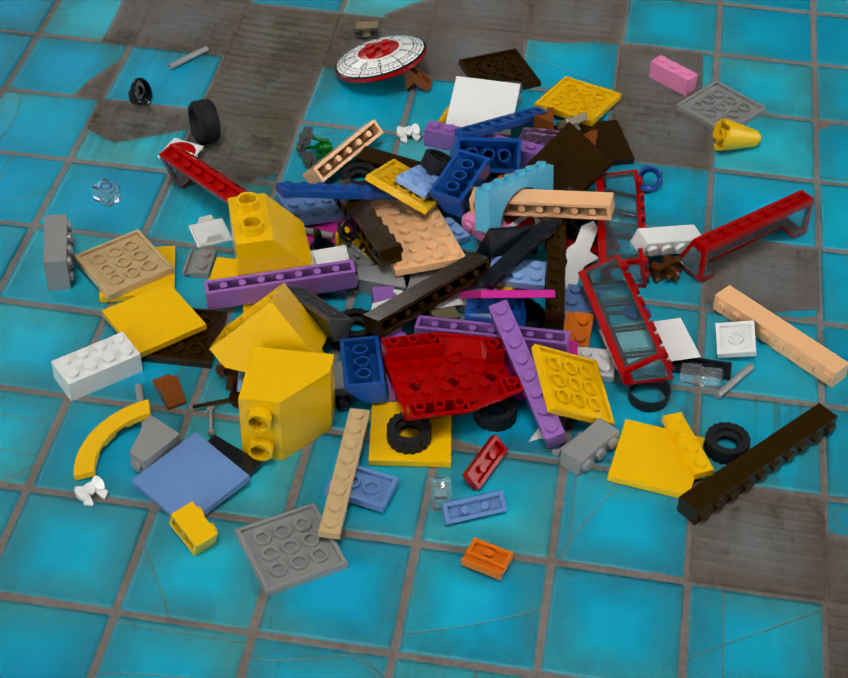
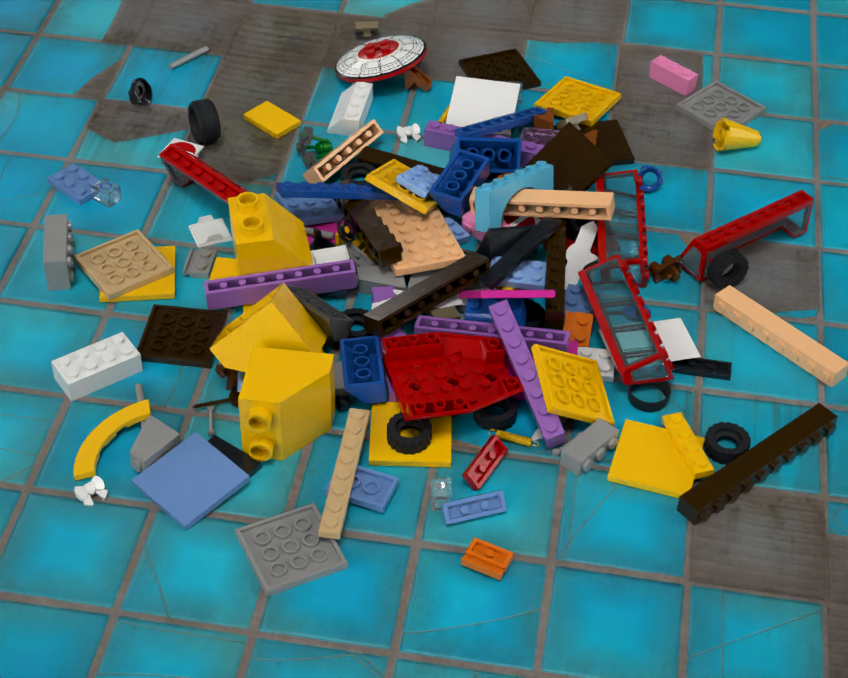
yellow tile [102,282,207,358] -> none
dark orange slope [152,373,187,410] -> none
yellow brick [169,501,218,556] -> none
black tyre [420,148,451,176] -> none
white brick [630,224,701,256] -> none
clear slope [680,363,723,389] -> none
light grey bar [714,363,754,399] -> none
white plate [715,320,757,358] -> none
none -> medium blue plate [47,163,108,206]
none -> yellow tile [243,101,301,139]
none -> white slope [327,82,373,136]
none -> yellow piece [489,429,539,447]
none -> black tyre [707,248,749,290]

